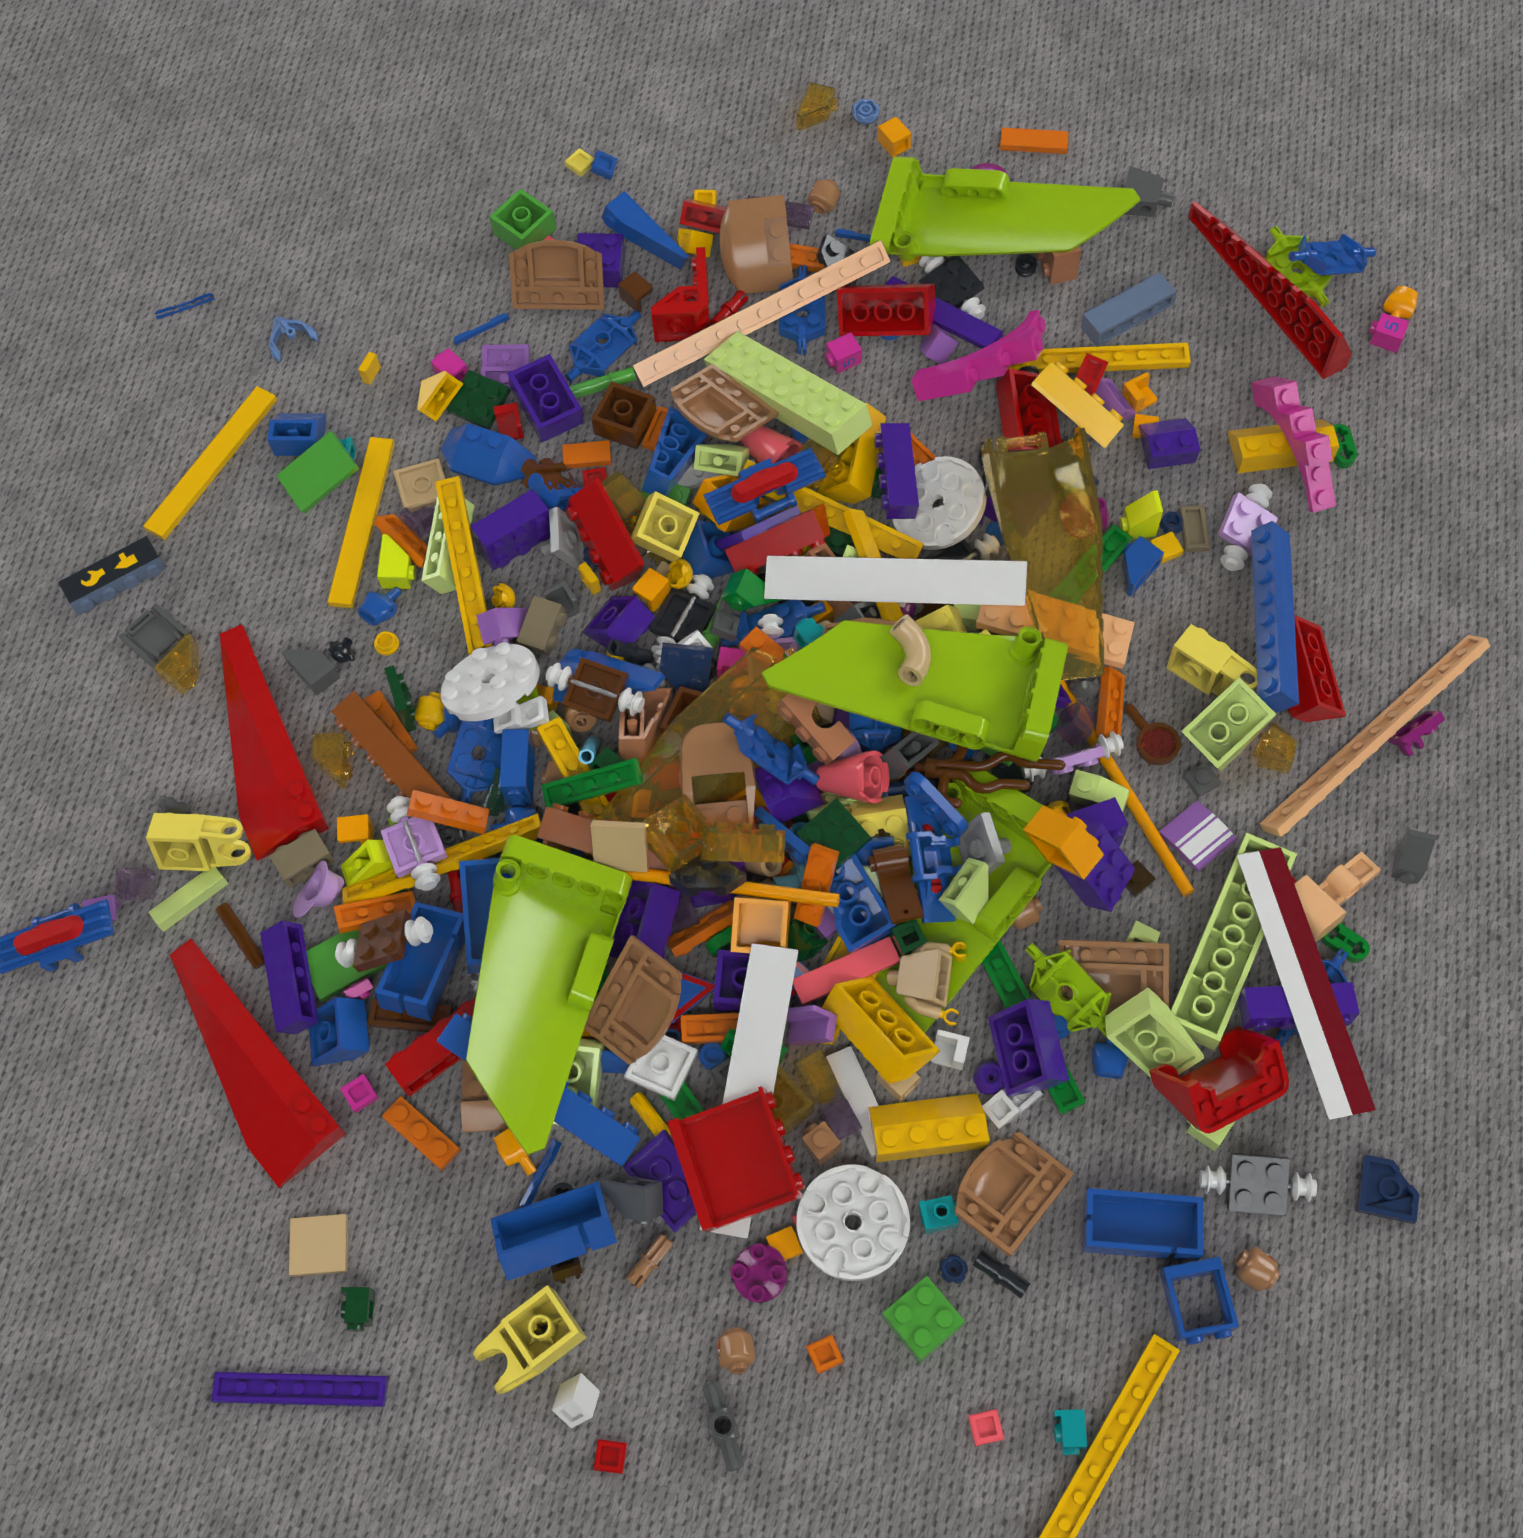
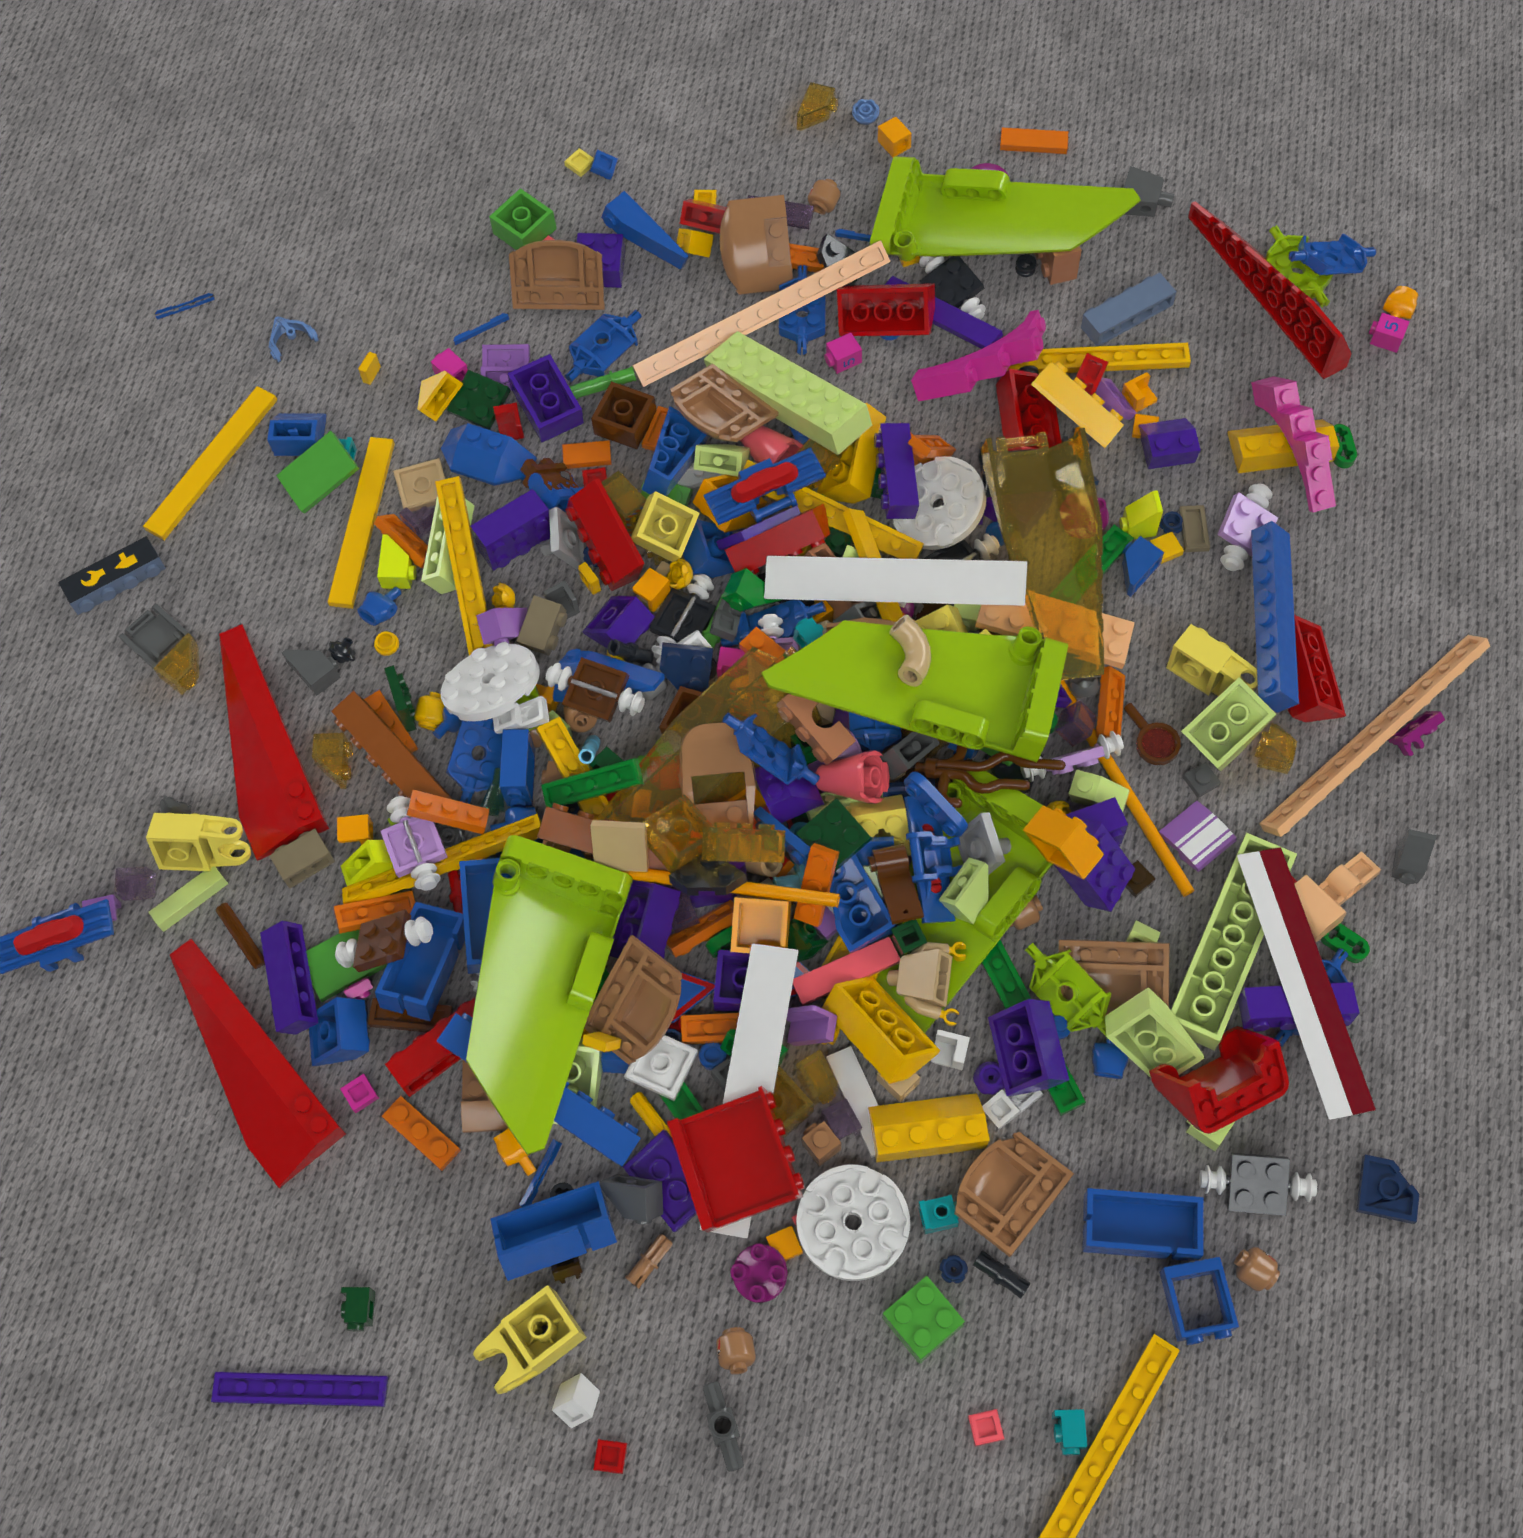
tan tile [289,1214,348,1277] -> none
lavender piece [293,861,344,918] -> none
reddish brown panel [618,271,653,313] -> none
nougat wedge [619,688,672,762] -> none
red bracket [651,247,710,342] -> none
red pin [710,290,749,325] -> none
orange tile [806,1335,844,1375] -> none
medium lavender panel [919,324,959,364] -> none
none -> yellow tile [582,1031,622,1052]
none -> orange plate [908,435,956,459]

